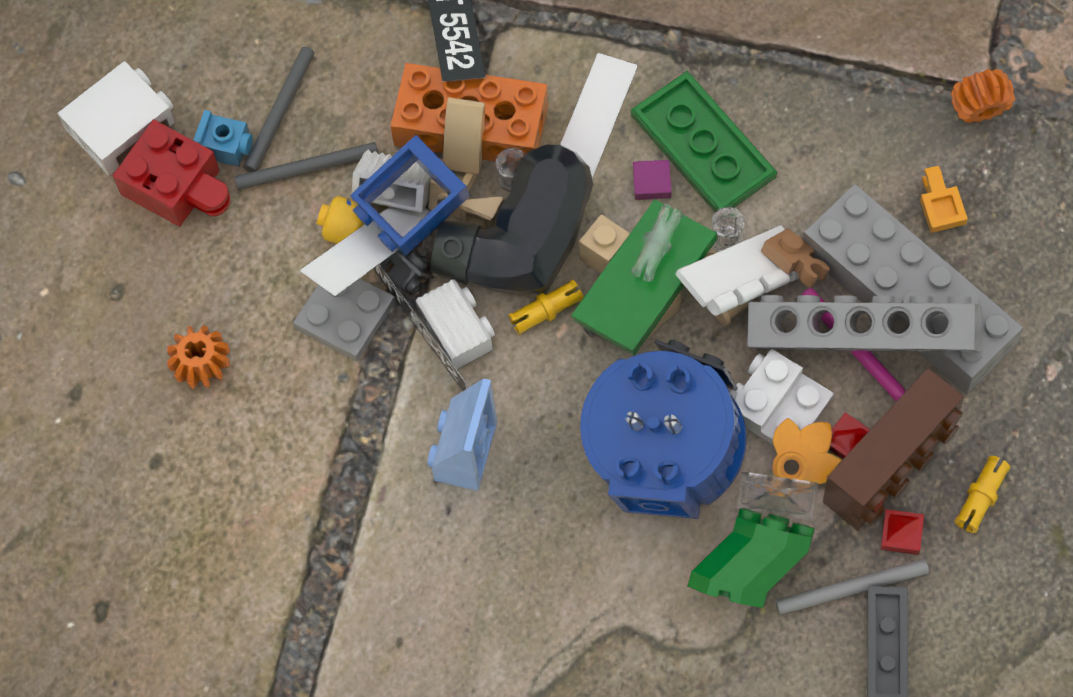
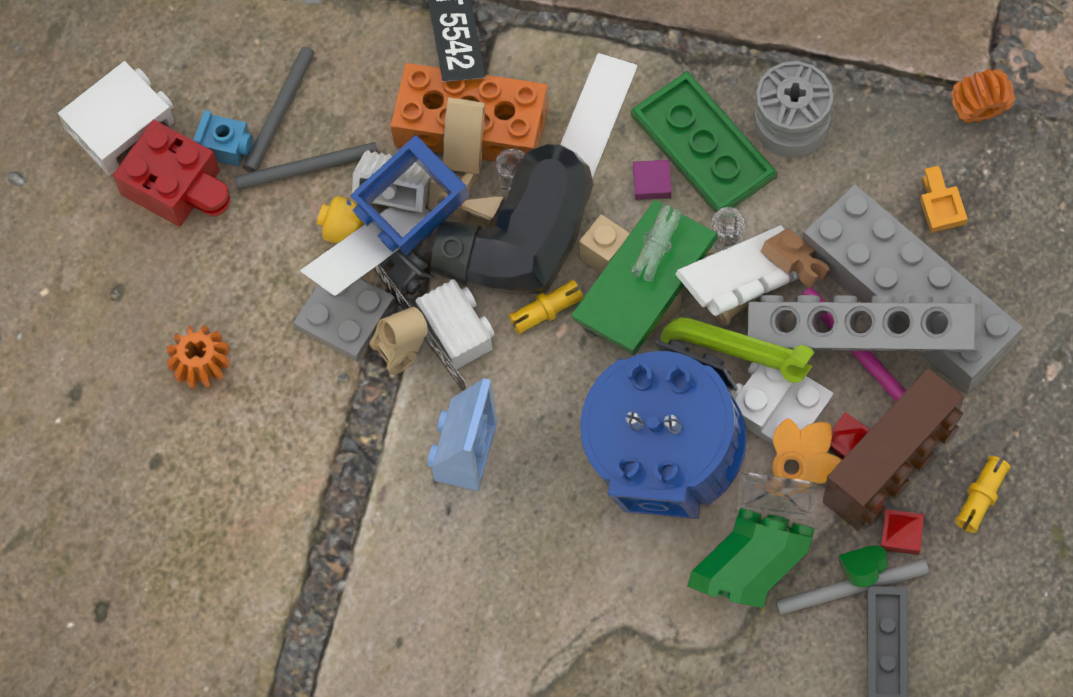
none -> tan piece [369,307,428,375]
none -> lime piece [660,317,815,383]
none -> light grey wheel [754,61,834,158]
none -> green tile [839,545,888,587]

